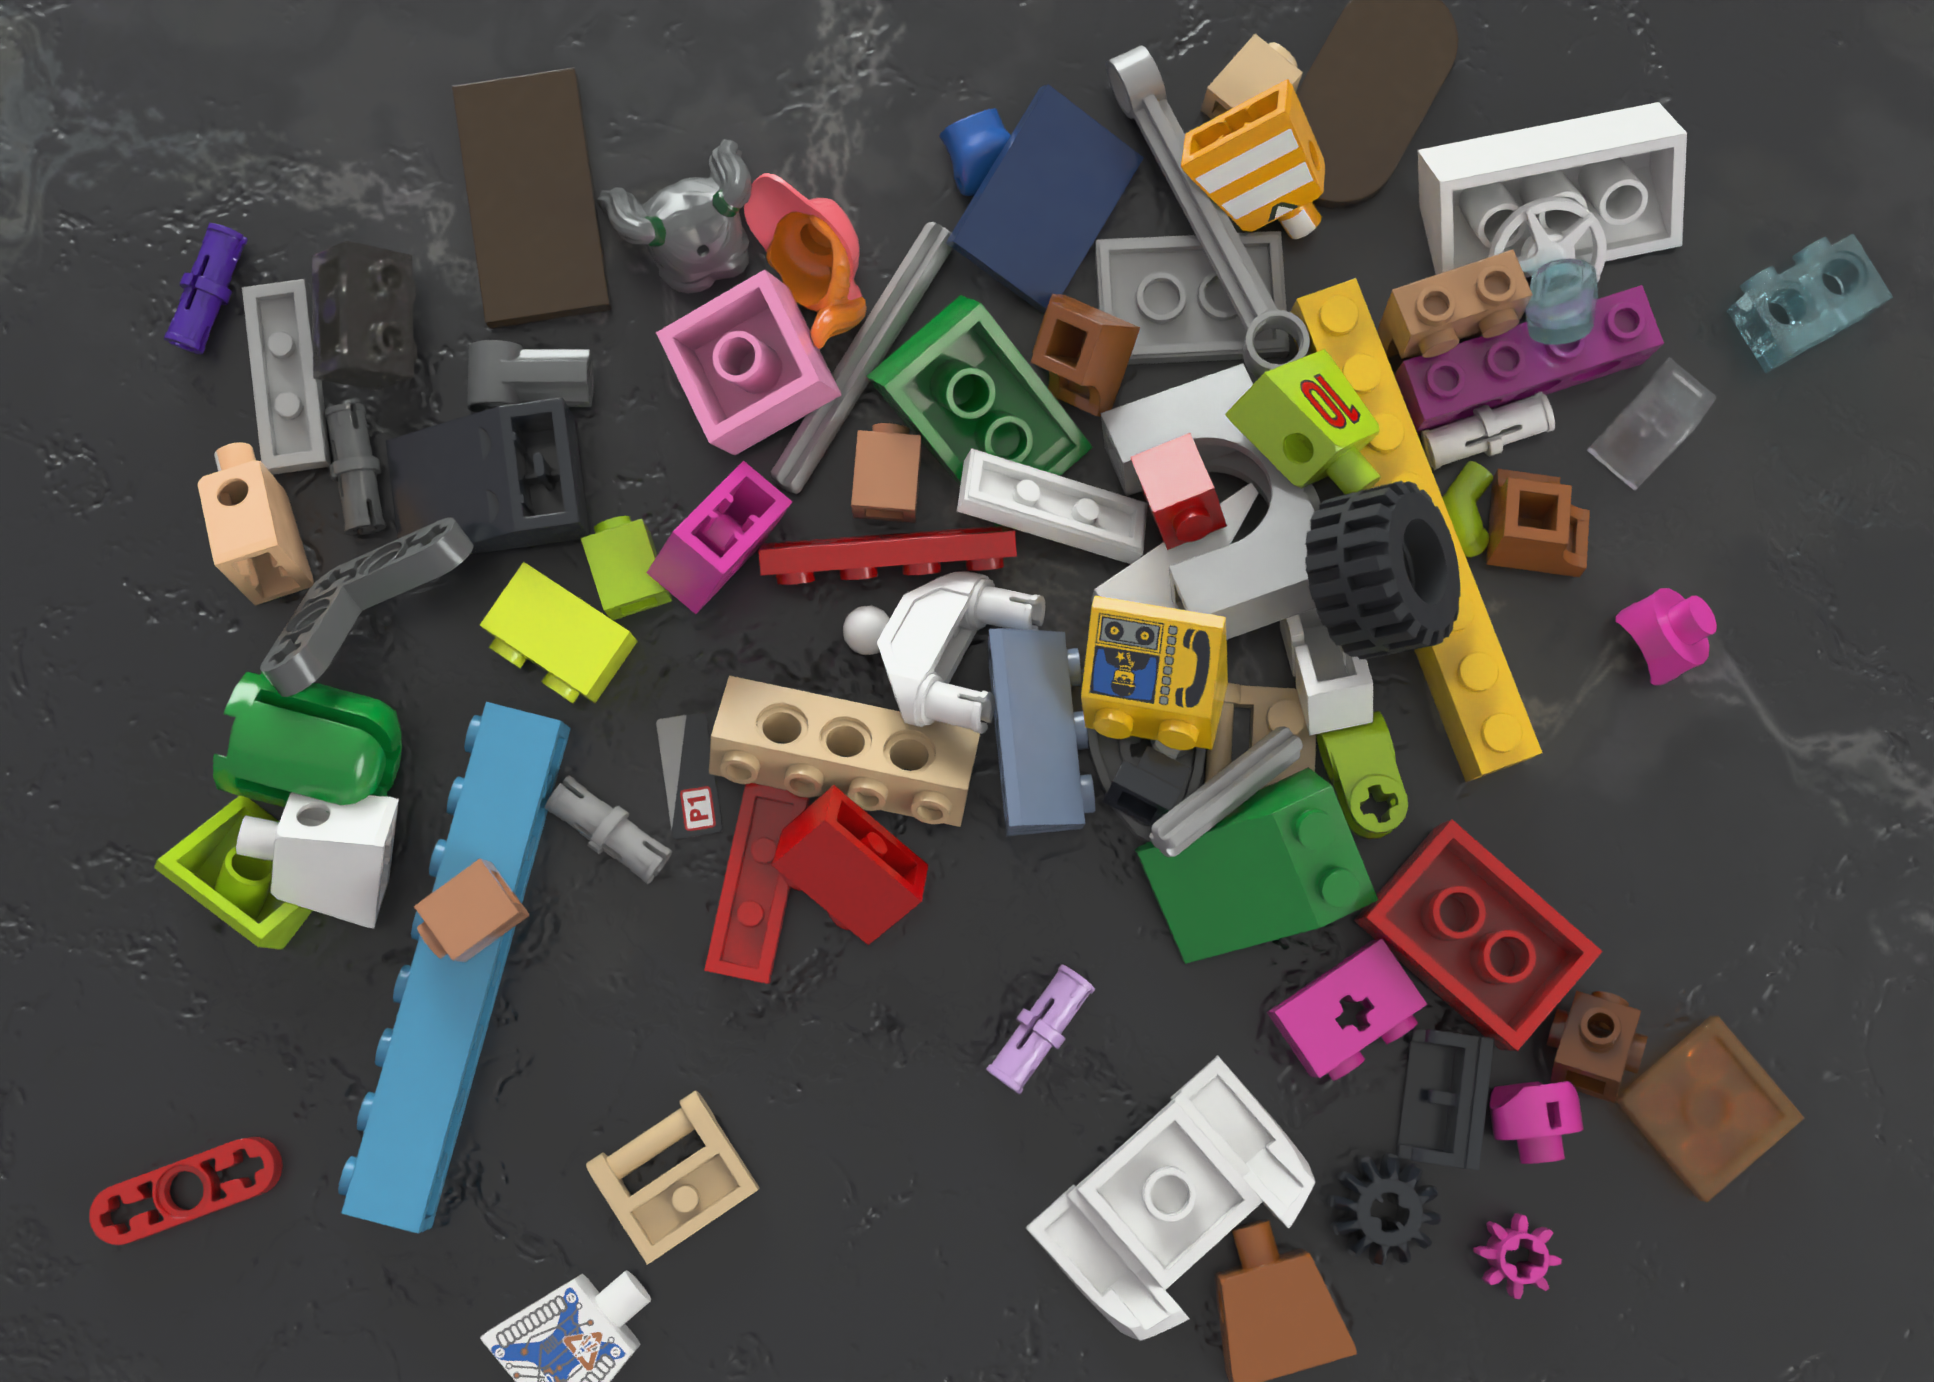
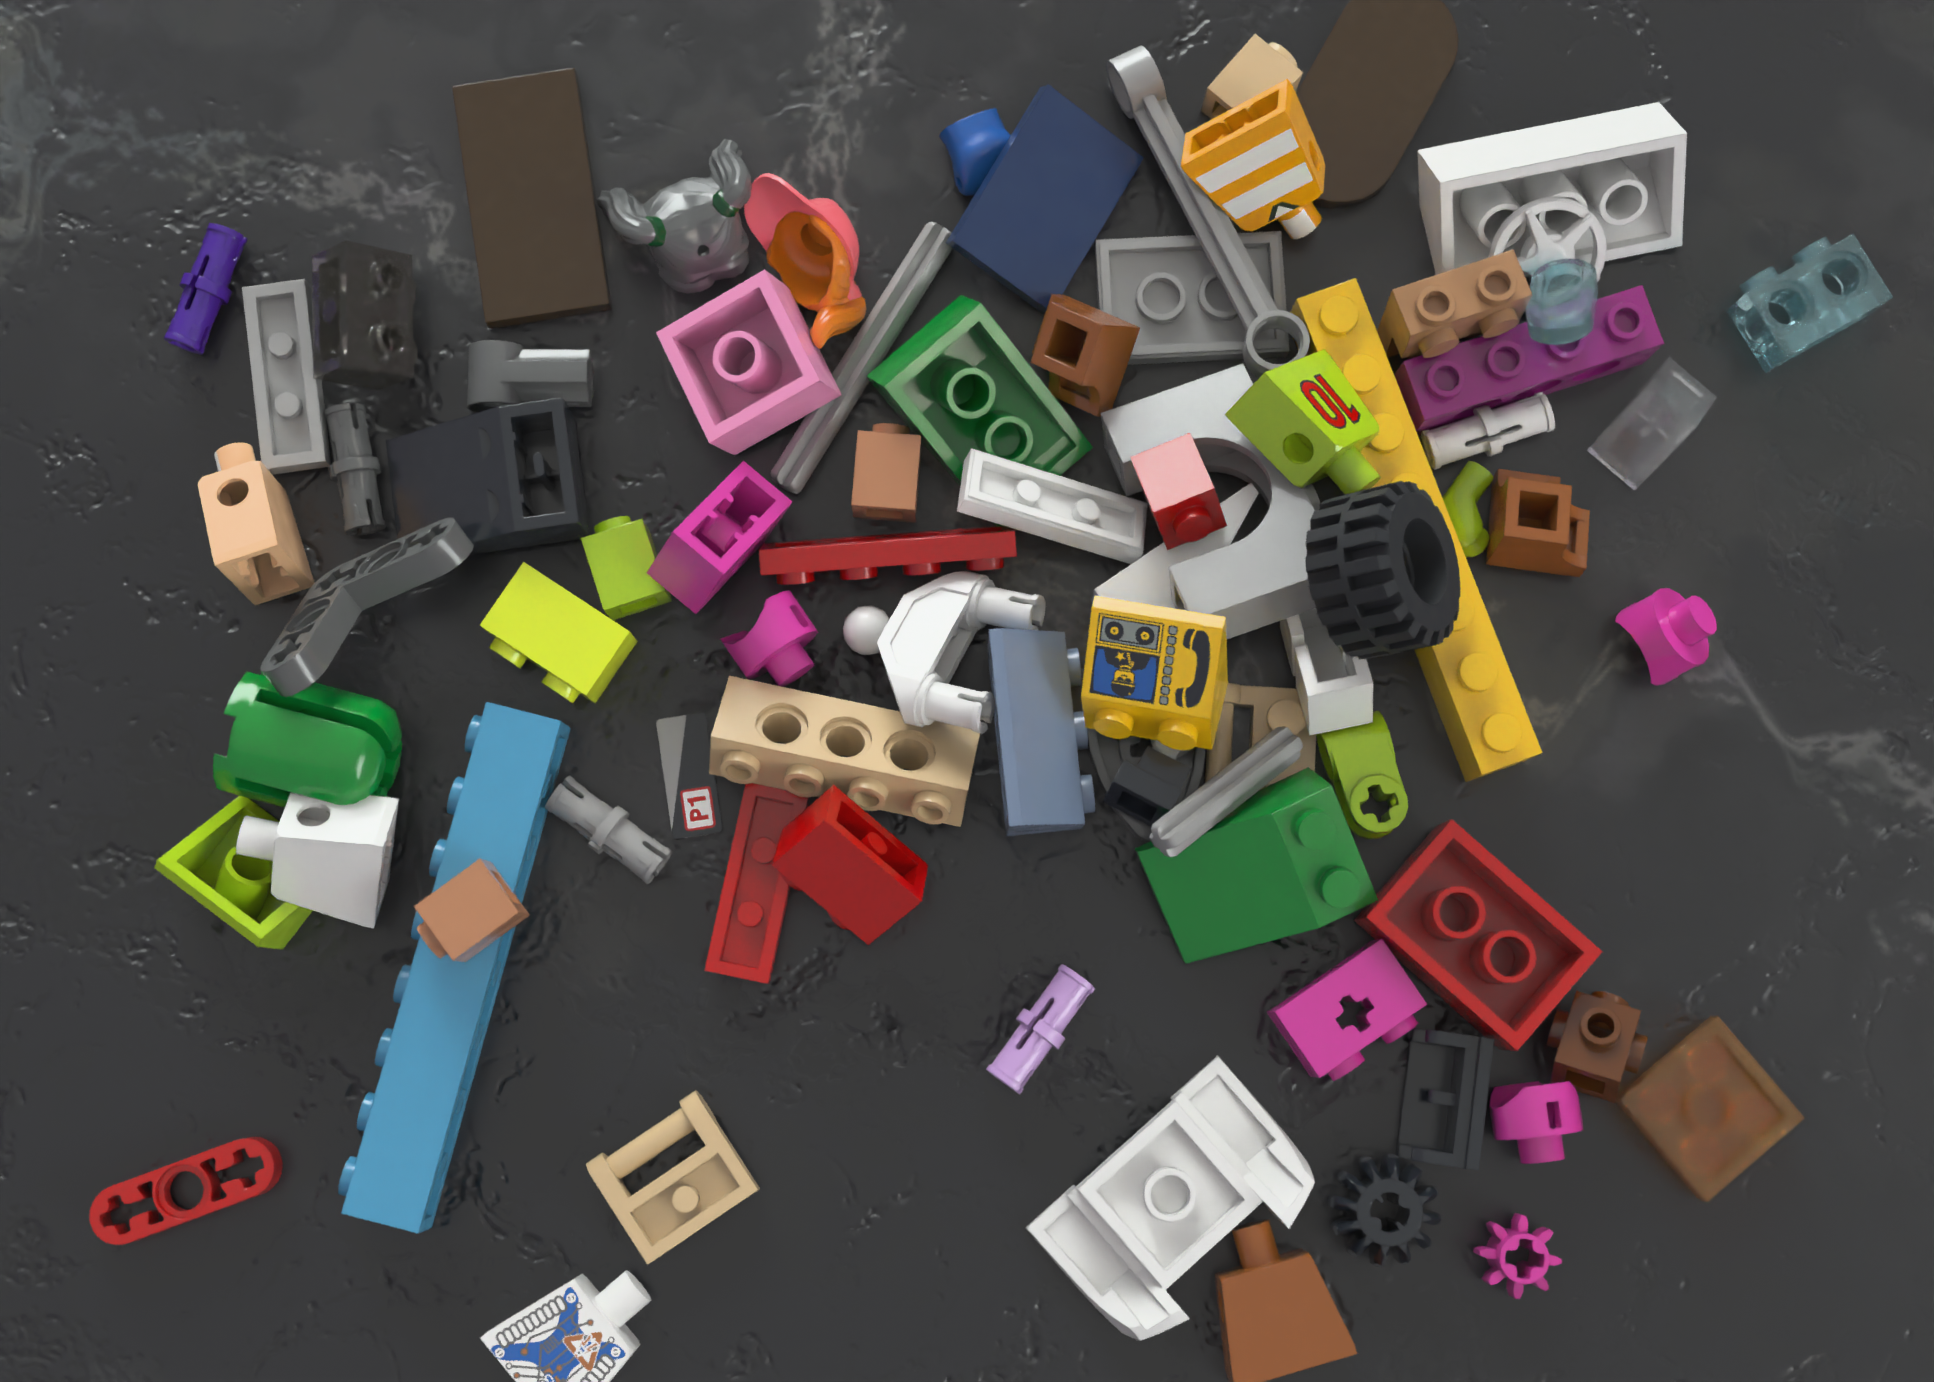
none -> dark pink piece [720,590,818,687]

